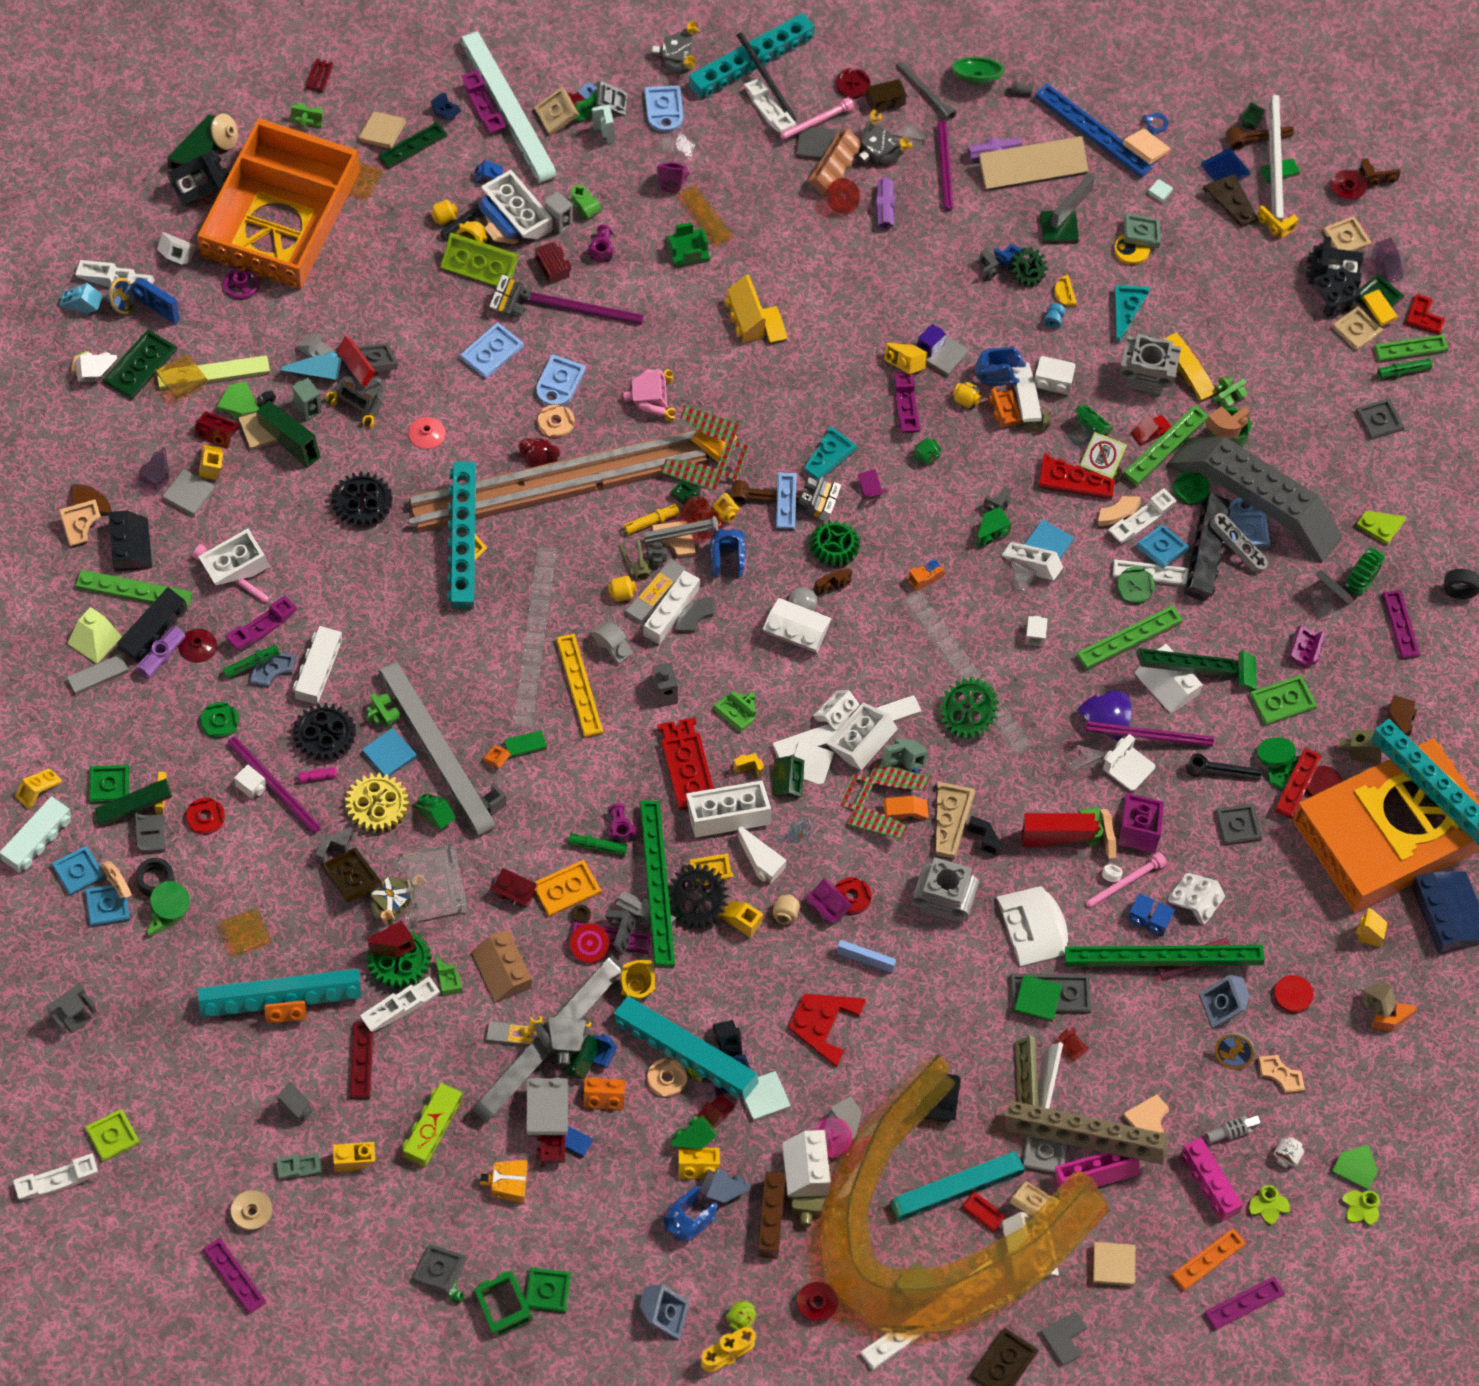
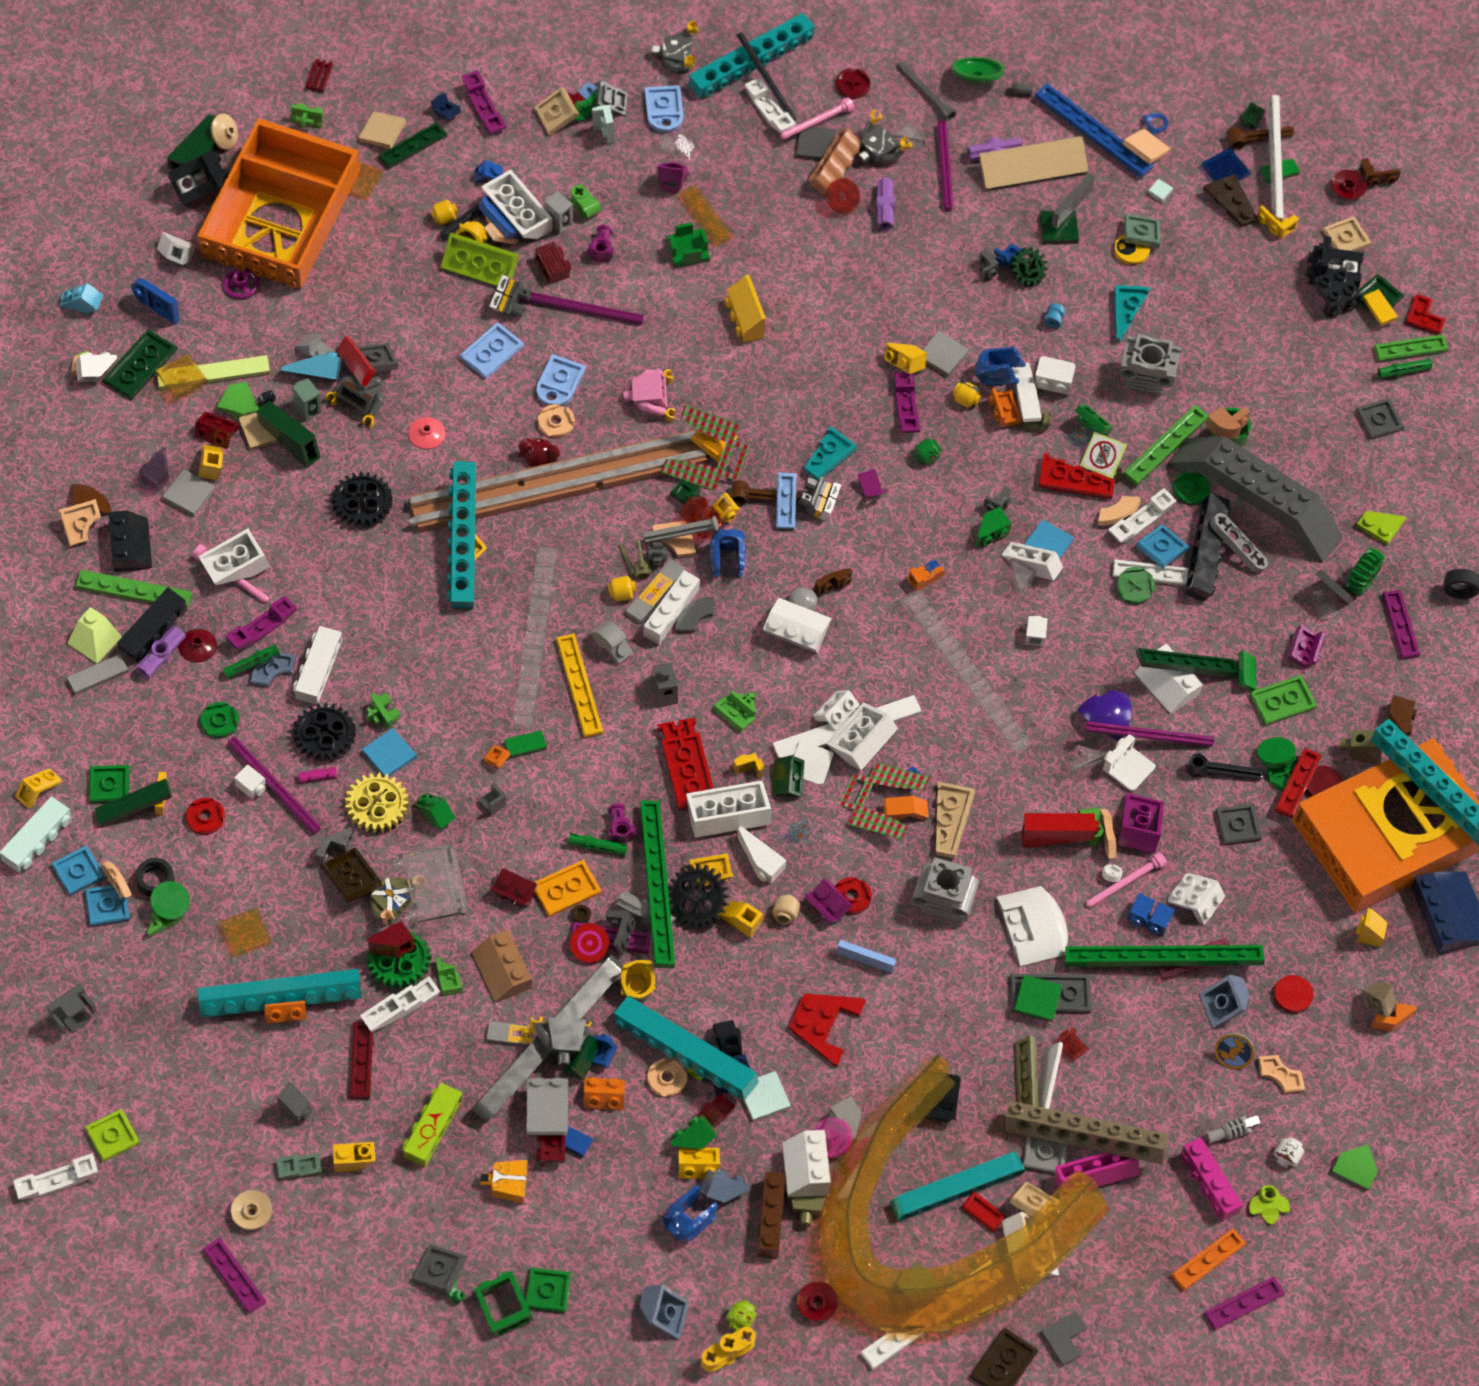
white slope [75,260,154,287] -> none
shield [105,278,136,315] -> none
dark grey piece [136,812,165,853] -> none
light grey beam [378,662,495,836] -> none
light aqua beam [460,31,557,183] -> none
yellow pin [623,504,680,535] -> none
yellow slope [762,306,787,343] -> none
green gear [810,519,860,568] -> none
dark brown piece [865,79,907,113] -> none
sand green brick [881,738,929,771] -> none
dark purple brick [917,324,946,357] -> none
green gear [939,677,1001,740] -> none
black slope [967,816,1002,856] -> none
yellow tile [1054,275,1077,307] -> none
bright green plate [1076,605,1183,670] -> none
tan tile [1093,1242,1135,1286] -> none
light nougat tile [1124,1095,1169,1133] -> none
red slope [1131,414,1171,446] -> none
yellow slope [1164,332,1217,401] -> none
bright green hips [1212,376,1248,409] -> none
light blue tile [1228,497,1270,548] -> none
tan tile [1332,306,1383,351] -> none
lime plate [1342,1190,1380,1226] -> none
clear purple slope [1371,238,1403,282] -> none

